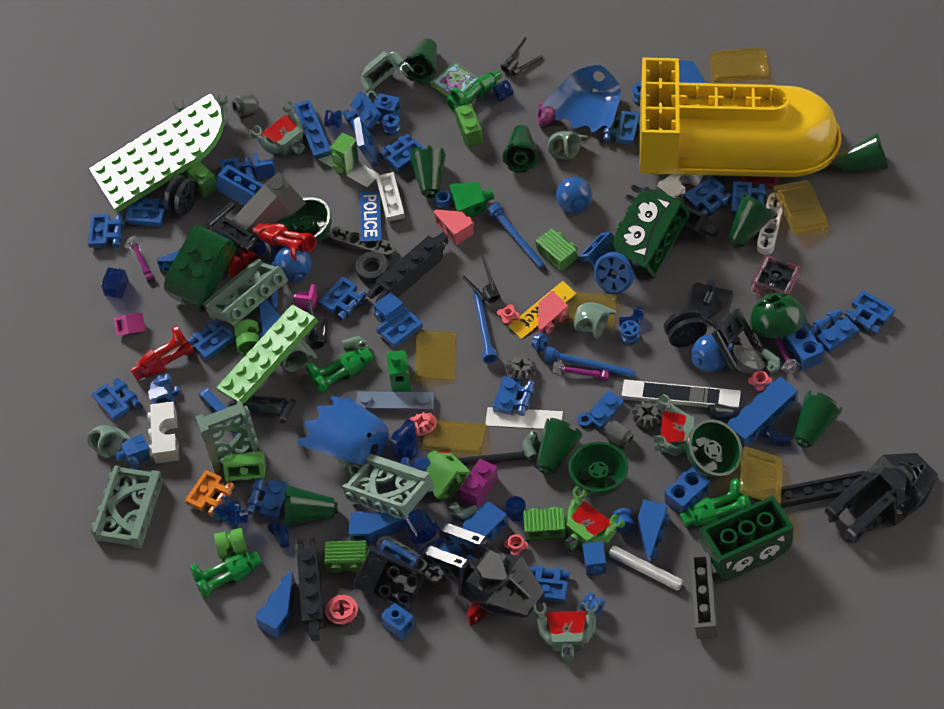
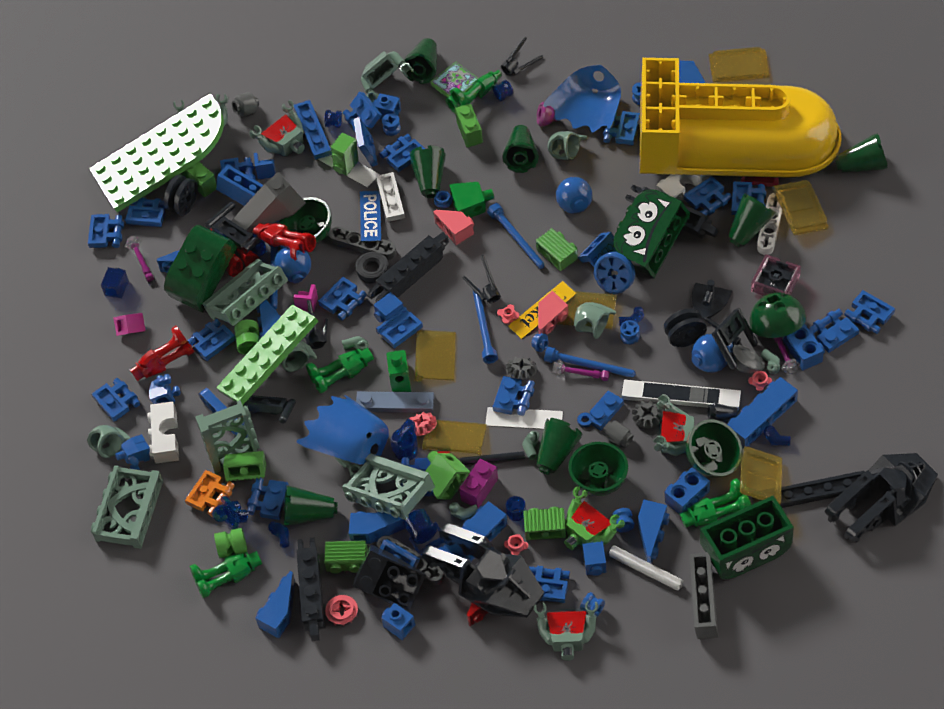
dark green cone [795,391,842,448] -> none

